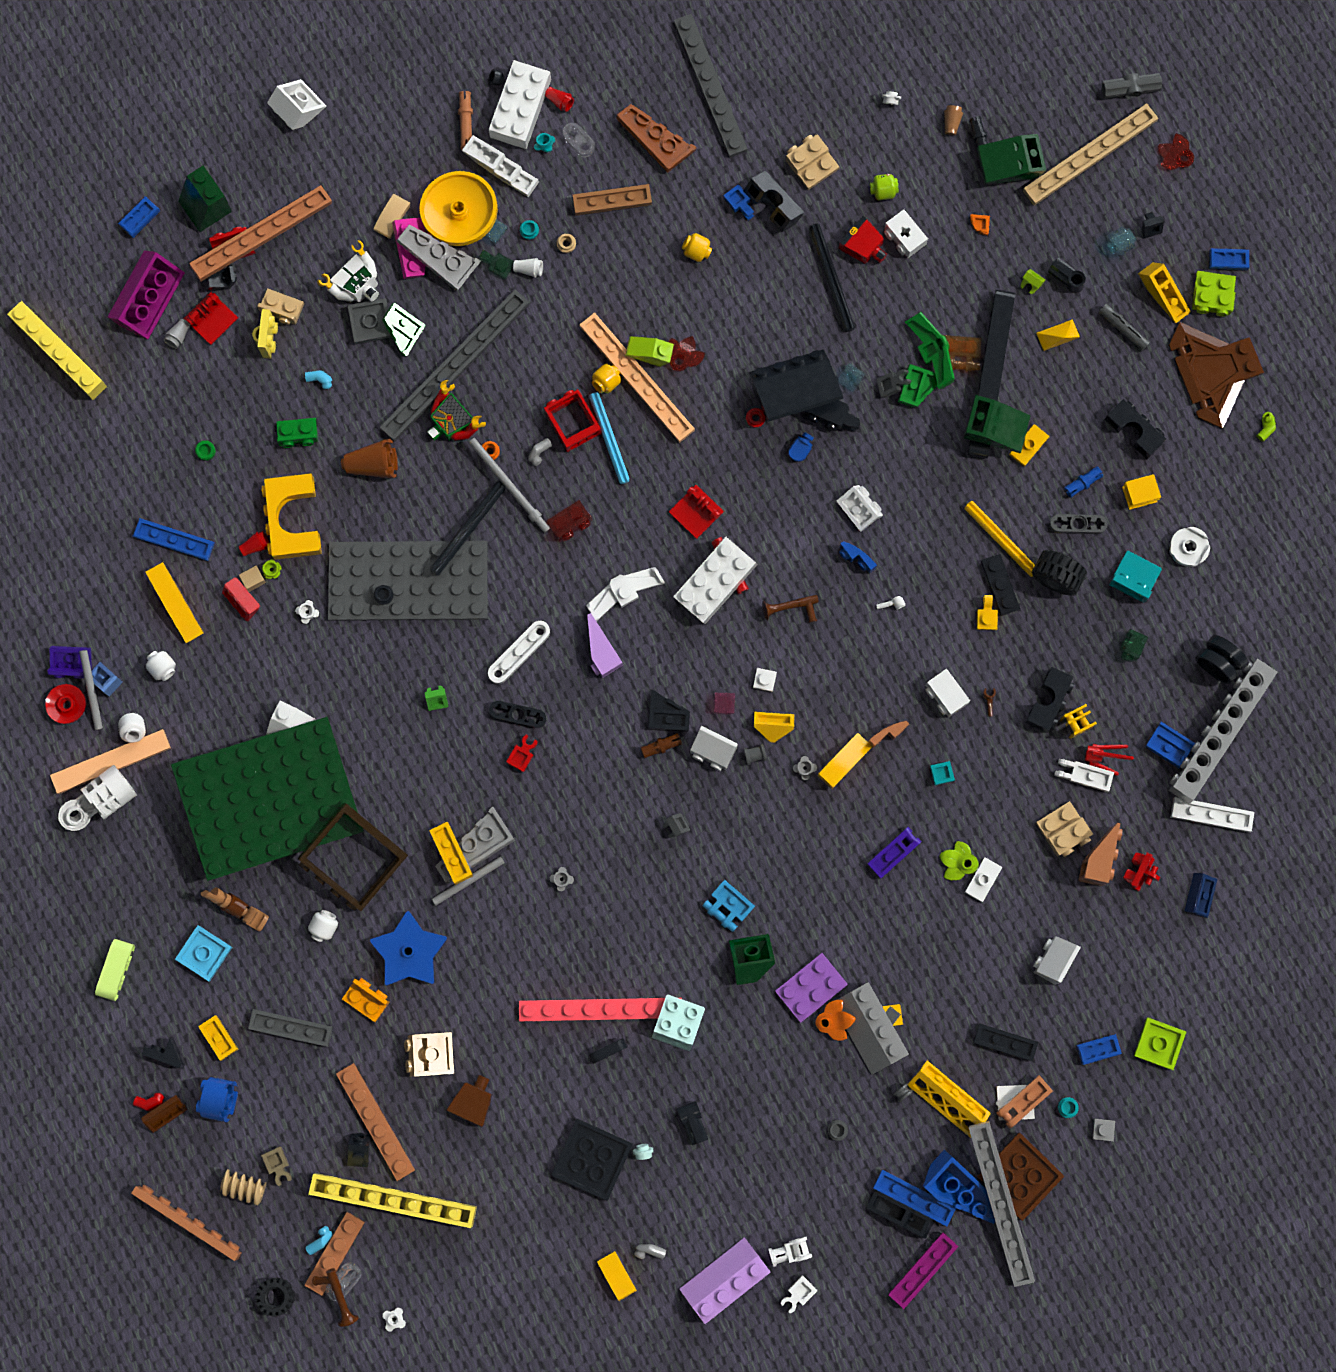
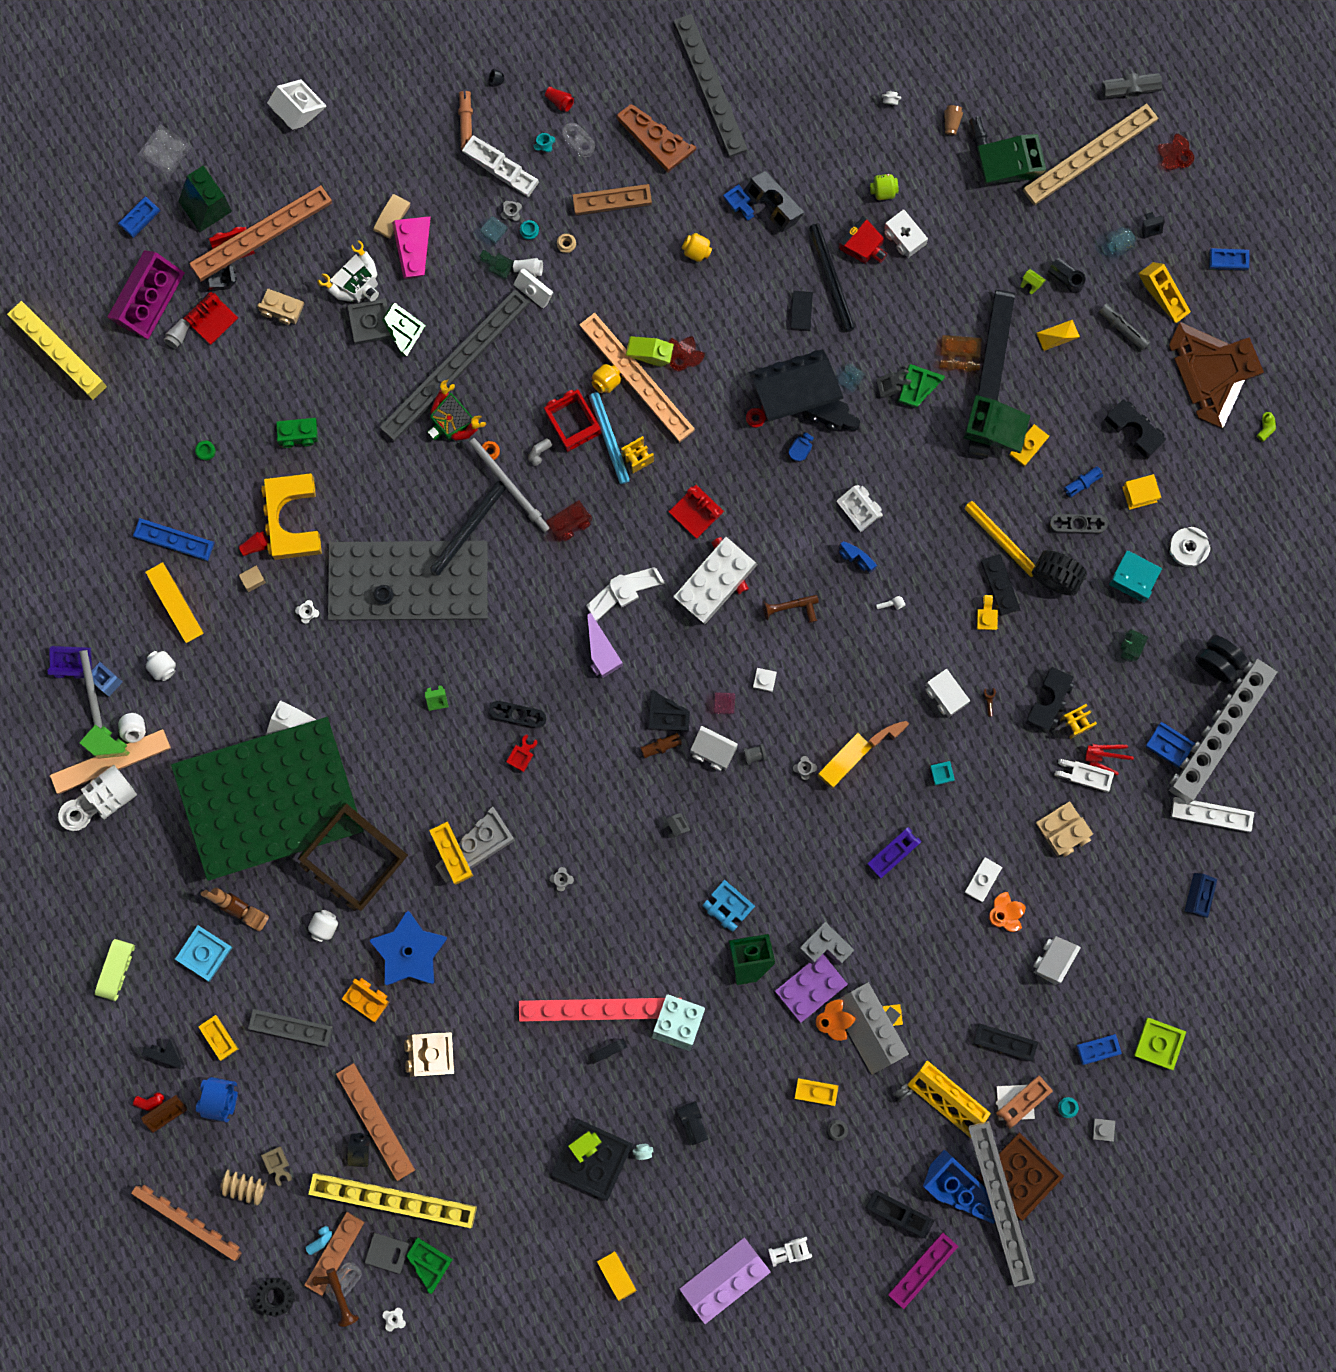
red dish [45,684,86,724] -> none
slope [222,577,260,622] -> none
light yellow plate [252,309,278,359] -> none
lime plate [262,560,281,579] -> none
medium azure arm [305,370,332,389] -> none
dark orange cone [341,439,398,479] -> none
light grey wing [396,225,481,291] -> none
yellow dish [420,171,498,246] -> none
light grey bar [432,856,505,905] -> none
reddish brown torso [447,1075,493,1127] -> none
white plate [488,621,550,684] -> none
white brick [489,60,551,149] -> none
light grey arm [634,1244,666,1259] -> none
yellow slope [754,712,794,742] -> none
white plate [780,1275,817,1313] -> none
tan plate [786,134,840,190] -> none
blue plate [873,1170,956,1226] -> none
green plate [905,312,955,389] -> none
lime plate [939,841,979,881] -> none
orange tile [970,214,990,236] -> none
nougat slope [1078,823,1122,886] -> none
red hips [1123,852,1160,891] -> none
lime plate [1192,271,1236,317] -> none
none -> bright green slope [80,725,130,759]
none -> clear plate [137,124,192,177]
none -> dark grey piece [365,1233,410,1274]
none -> green wing [407,1237,453,1294]
none -> light grey plate [501,201,522,221]
none -> white plate [513,269,553,308]
none -> lime brick [569,1131,601,1163]
none -> yellow piece [621,436,654,473]
none -> black tile [791,291,813,331]
none -> yellow plate [794,1078,838,1106]
none -> plate [798,922,854,966]
none -> orange plate [989,892,1026,932]

